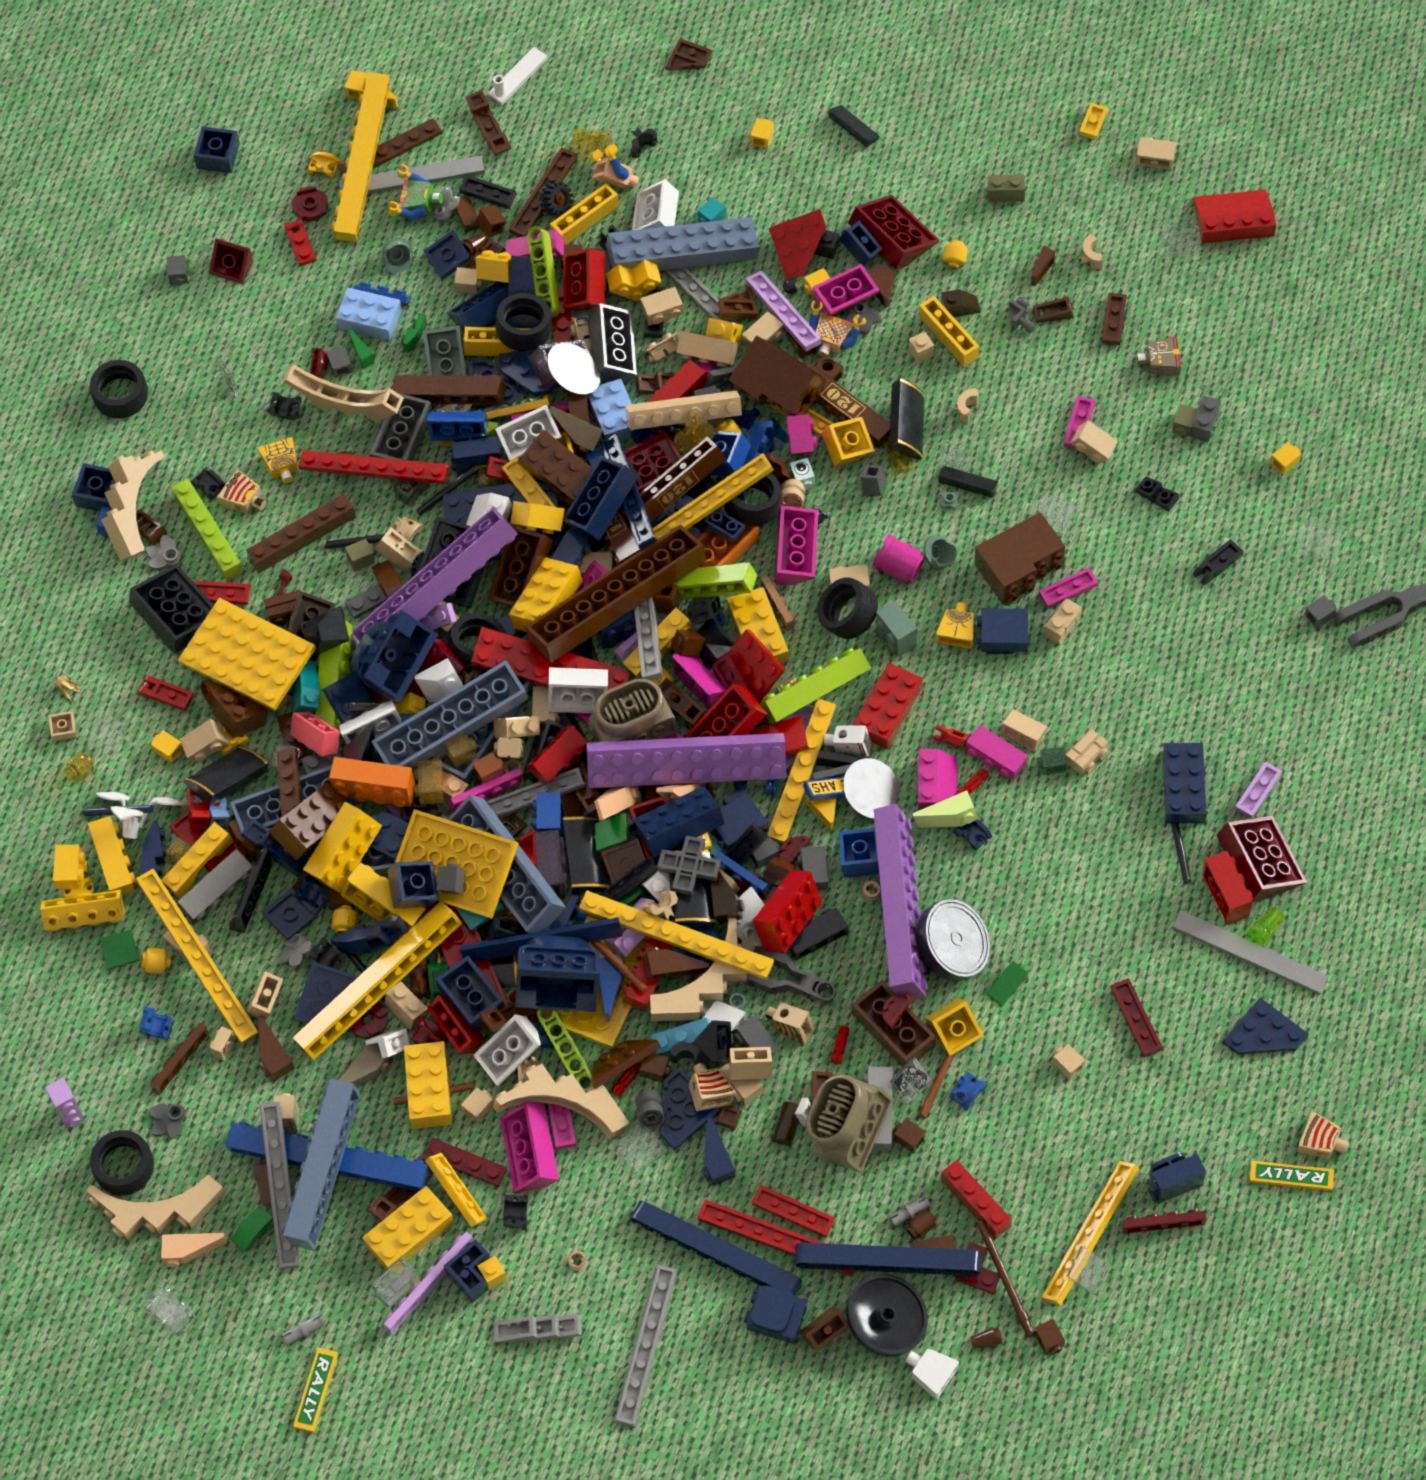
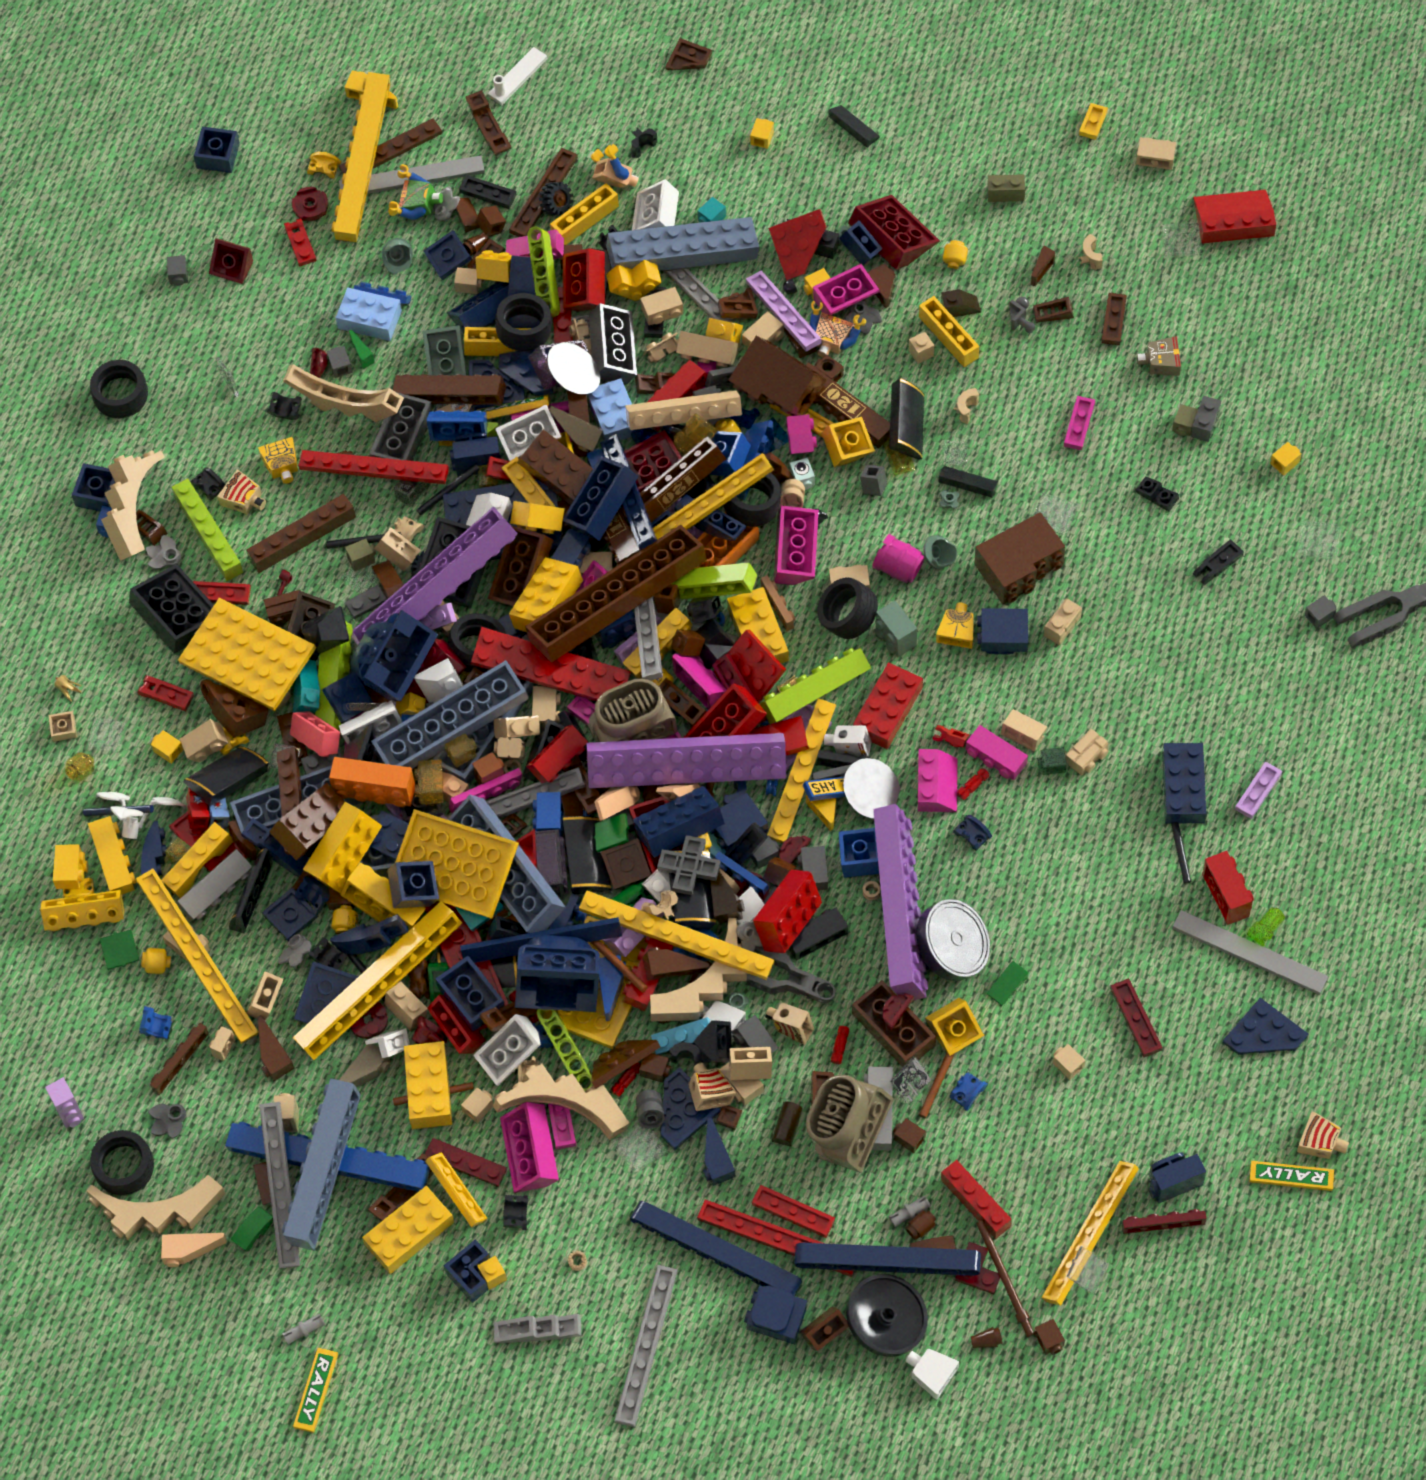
clear brick [144,1286,194,1336] -> none
clear brick [371,1257,421,1308] -> none
lavender plate [384,1232,474,1335] -> none
green slope [401,313,427,353] -> none
dark grey brick [436,863,466,894] -> none
white slope [548,667,608,713] -> none
clear yellow brick [573,129,612,150] -> none
black tile [599,855,658,901] -> none
white tile [795,1098,811,1127] -> none
yellowish green slope [912,791,979,828] -> none
dark pink plate [1038,567,1099,609] -> none
tan brick [1070,420,1118,464] -> none
dark red slope [1216,816,1307,901] -> none

